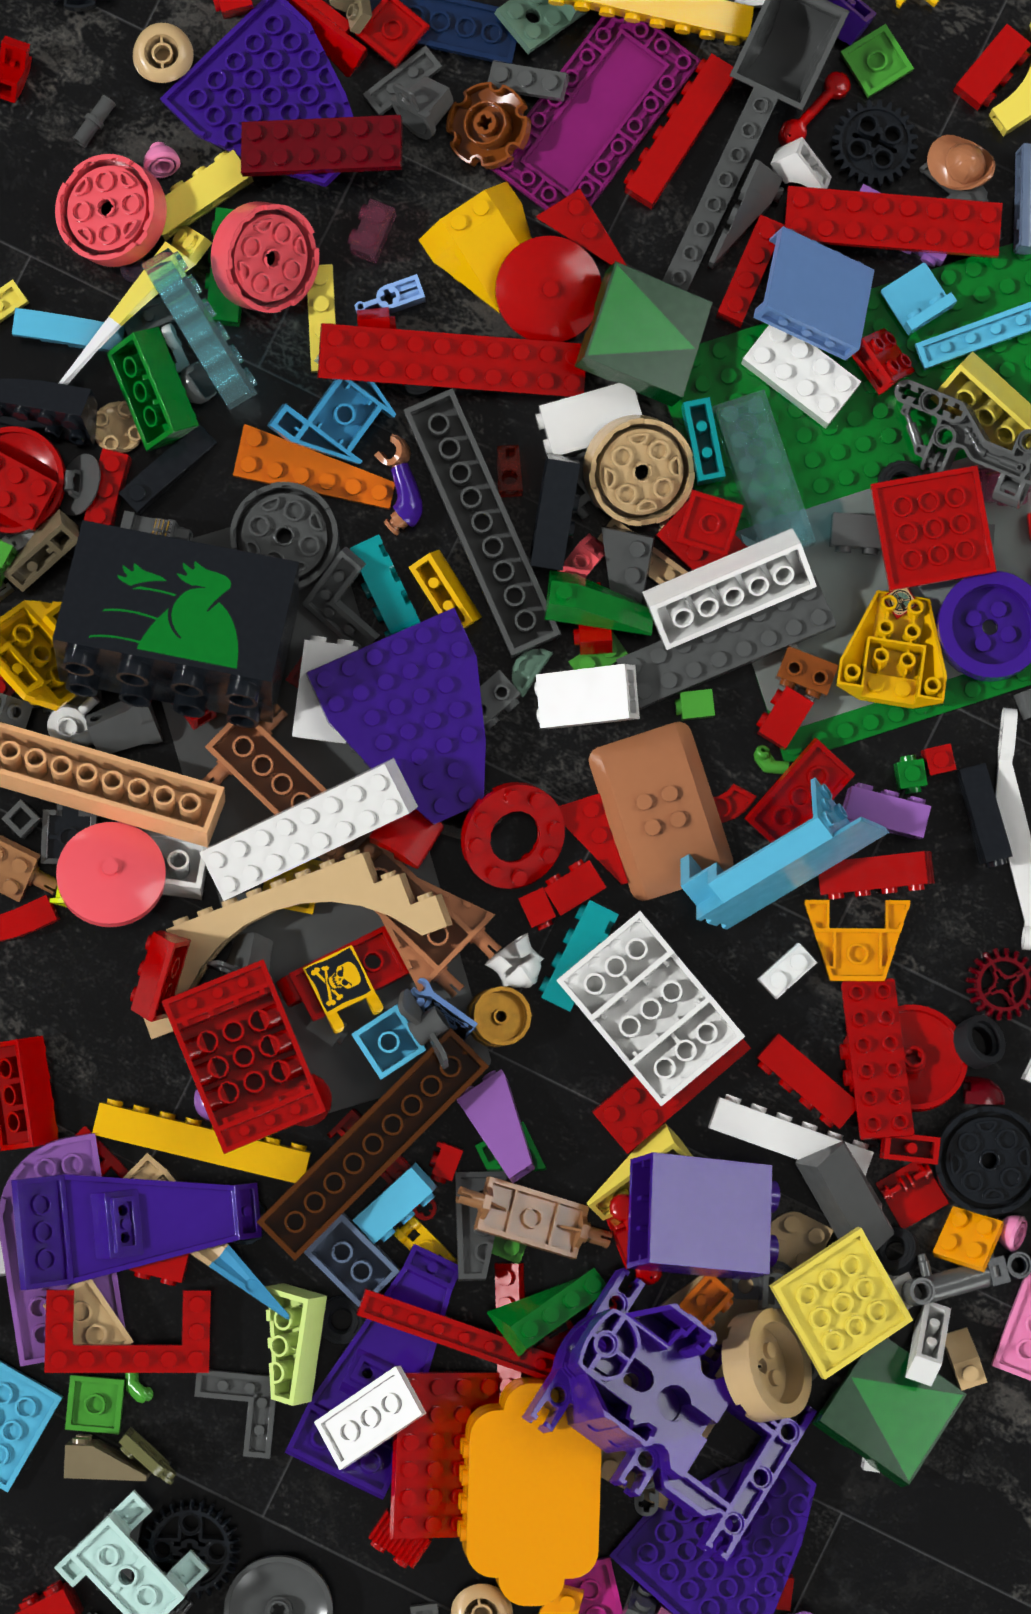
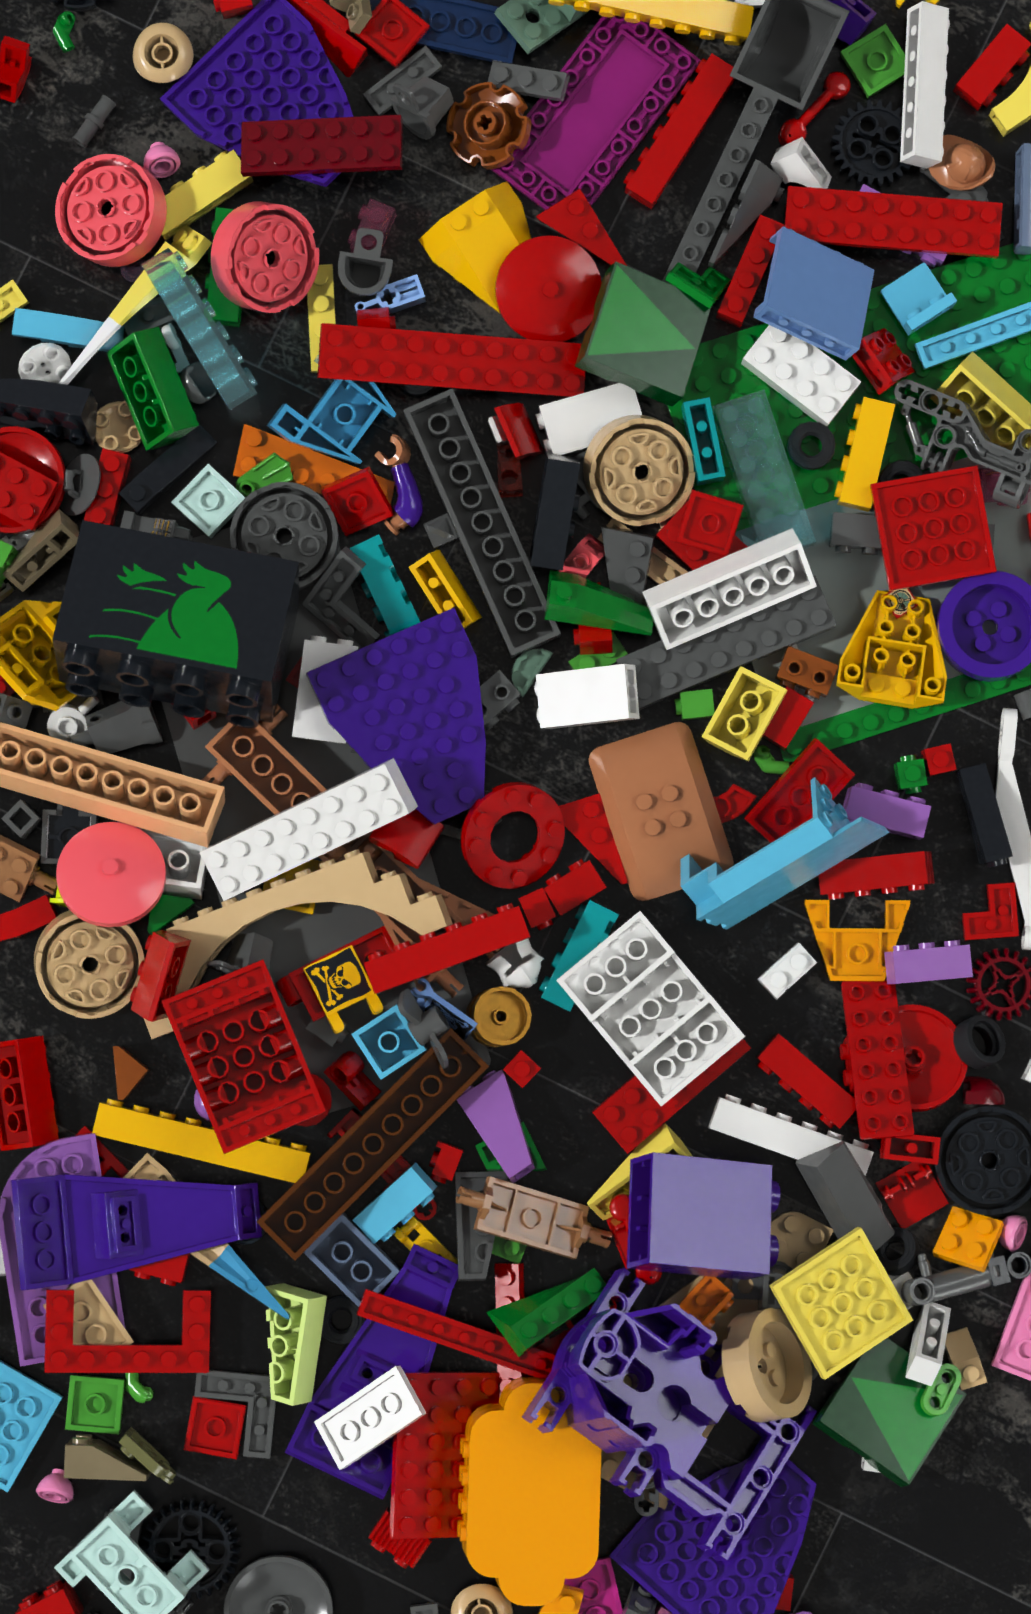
none -> white plate [18,343,72,383]
none -> tan brick [34,910,145,1019]
none -> bright pink brick [36,1469,74,1504]
none -> green arm [53,11,75,53]
none -> dark orange slope [113,1045,151,1100]
none -> green slope [147,894,196,934]
none -> light aqua plate [172,464,245,539]
none -> red plate [184,1396,247,1459]
none -> bright green piece [236,453,294,497]
none -> red plate [321,467,394,536]
none -> red plate [324,1051,381,1111]
none -> dark grey container [338,228,393,296]
none -> red brick [364,903,530,994]
none -> dark grey tile [423,513,458,549]
none -> slope [488,416,509,446]
none -> red slope [494,403,545,460]
none -> red brick [503,1049,541,1088]
none -> green tile [665,262,731,309]
none -> light yellow slope [701,666,788,761]
none -> black tyre [787,421,836,470]
none -> yellow brick [834,397,895,512]
none -> medium lavender brick [884,940,973,984]
none -> white brick [900,1,950,169]
none -> bright green plate [920,1363,962,1416]
none -> red plate [962,882,1019,940]

